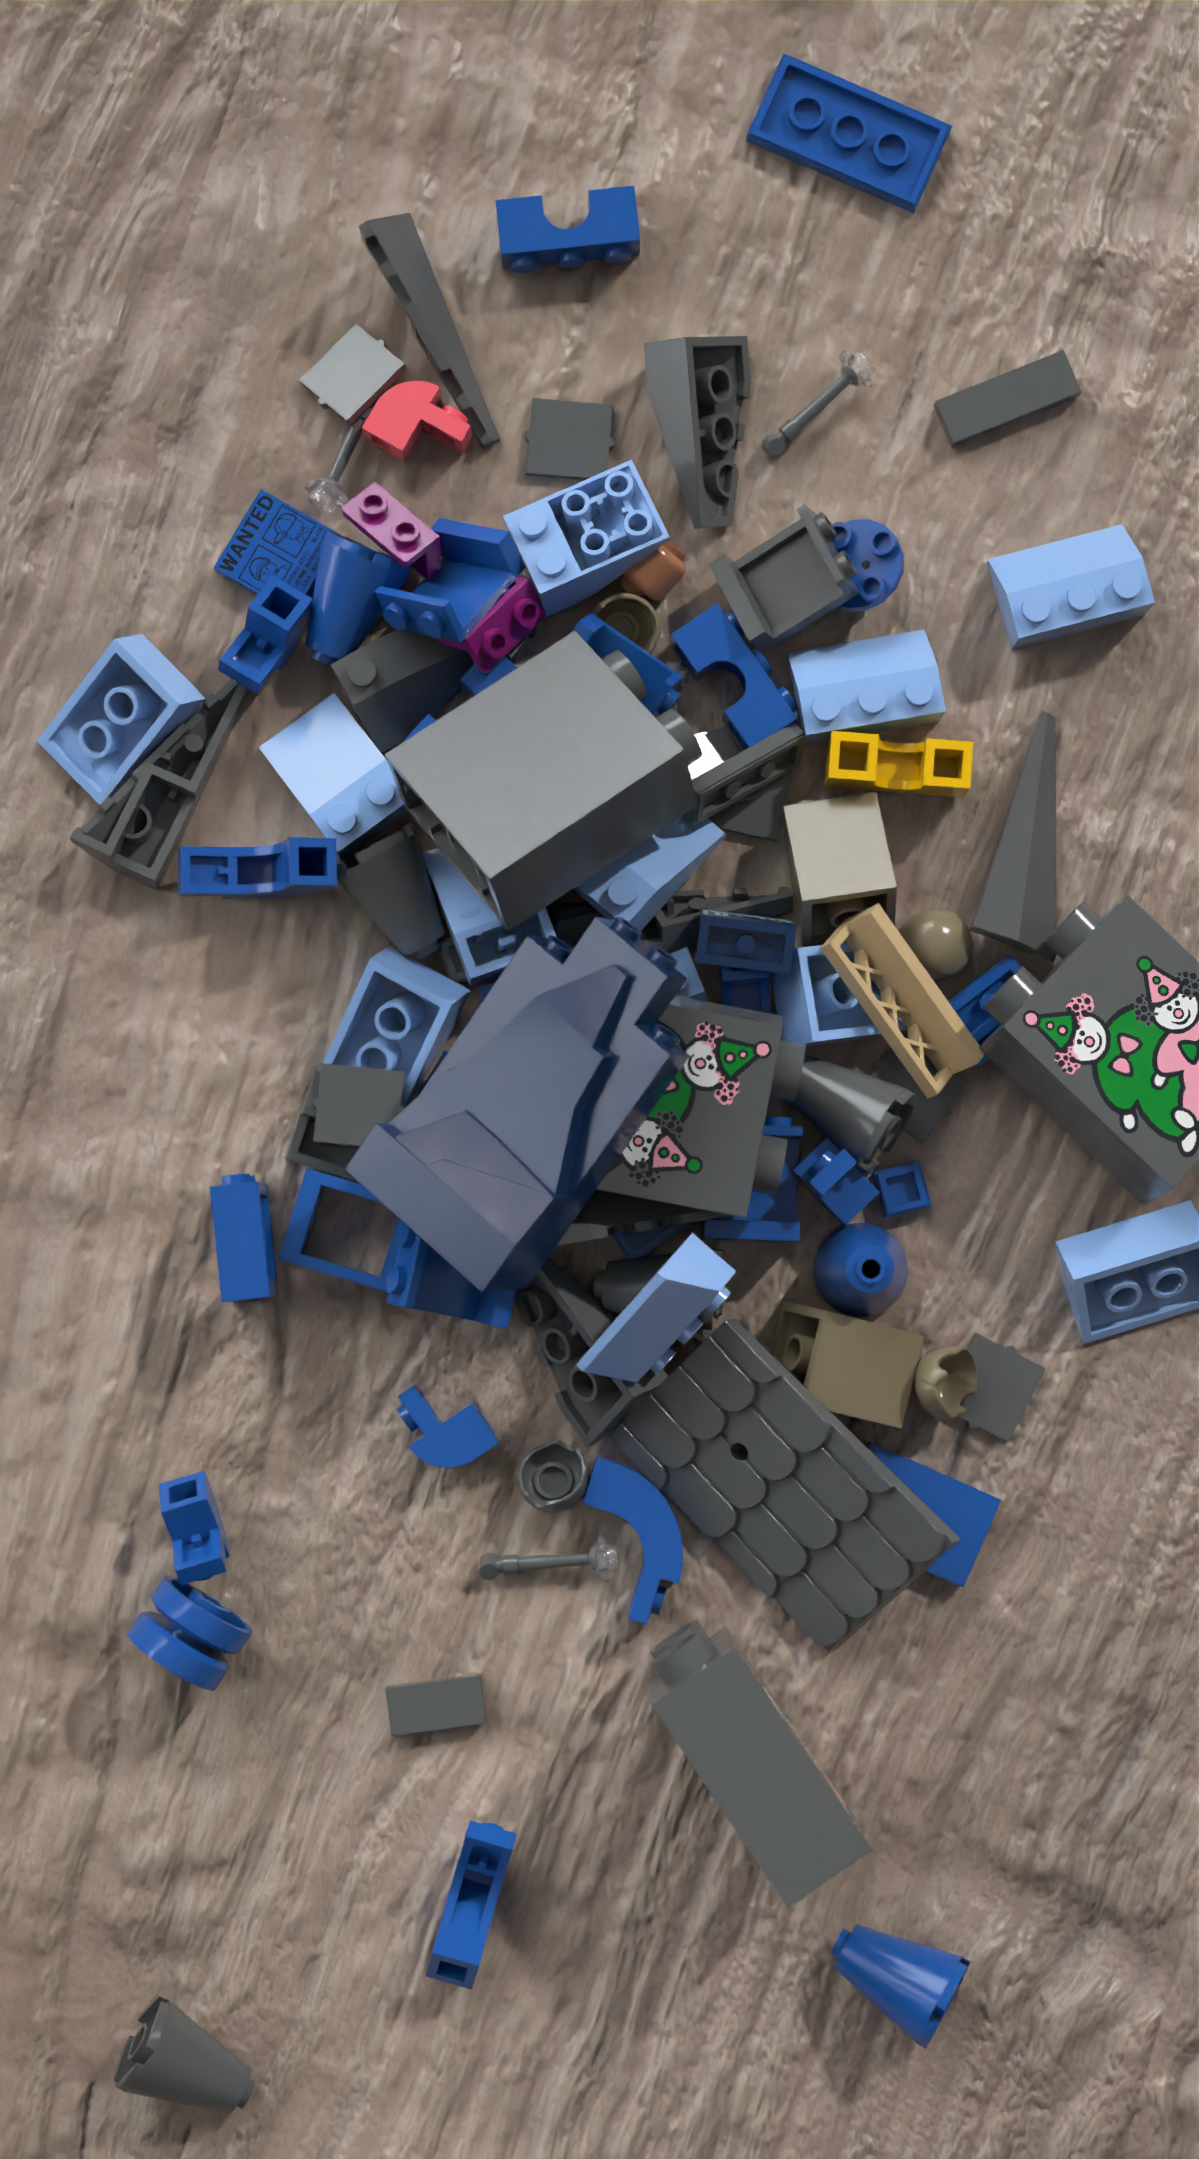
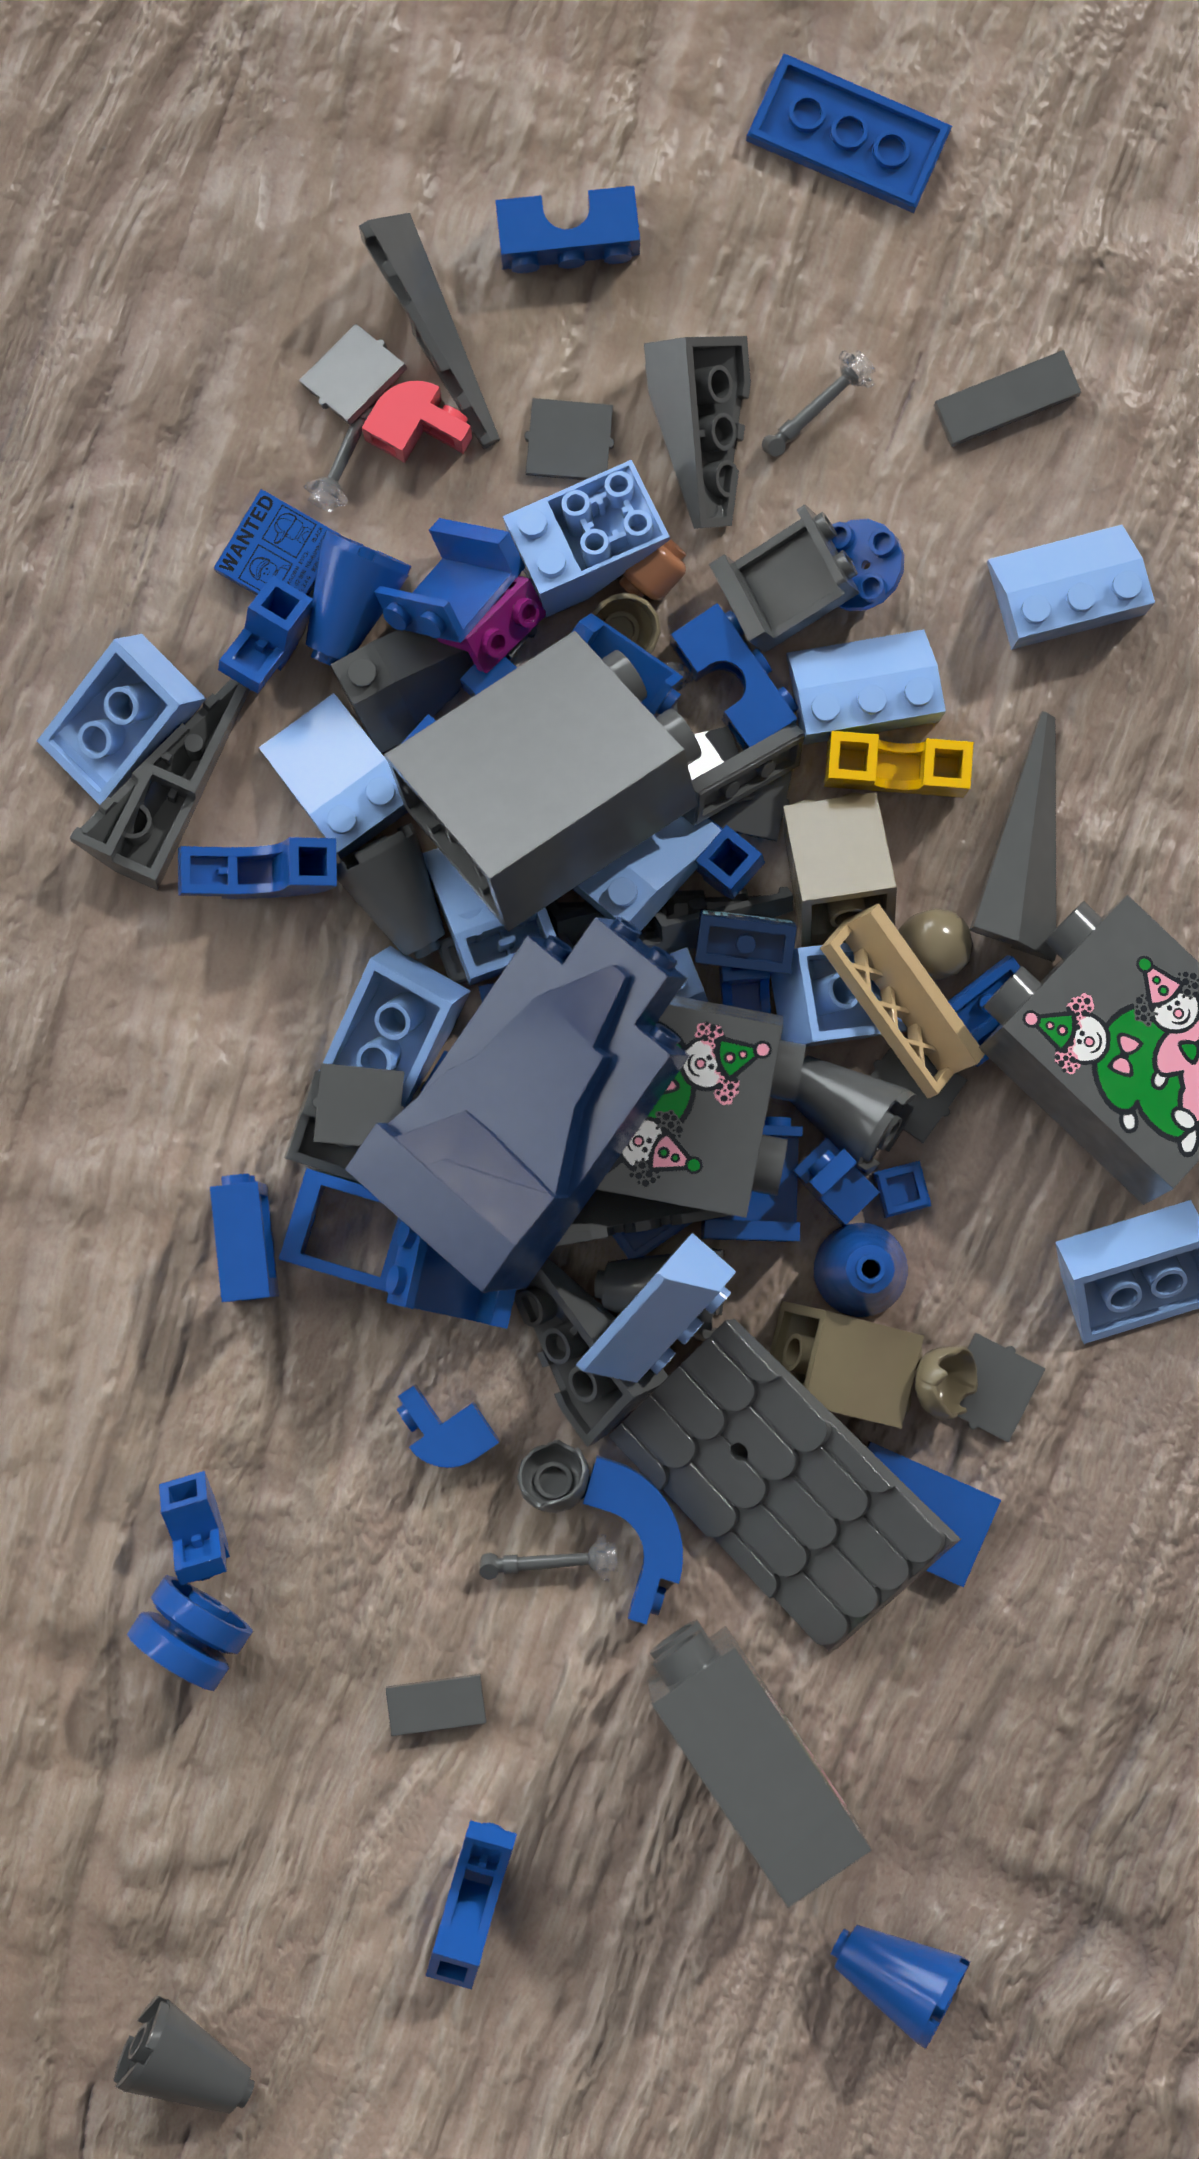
bracket [342,482,442,580] -> none
none -> blue brick [695,818,765,899]

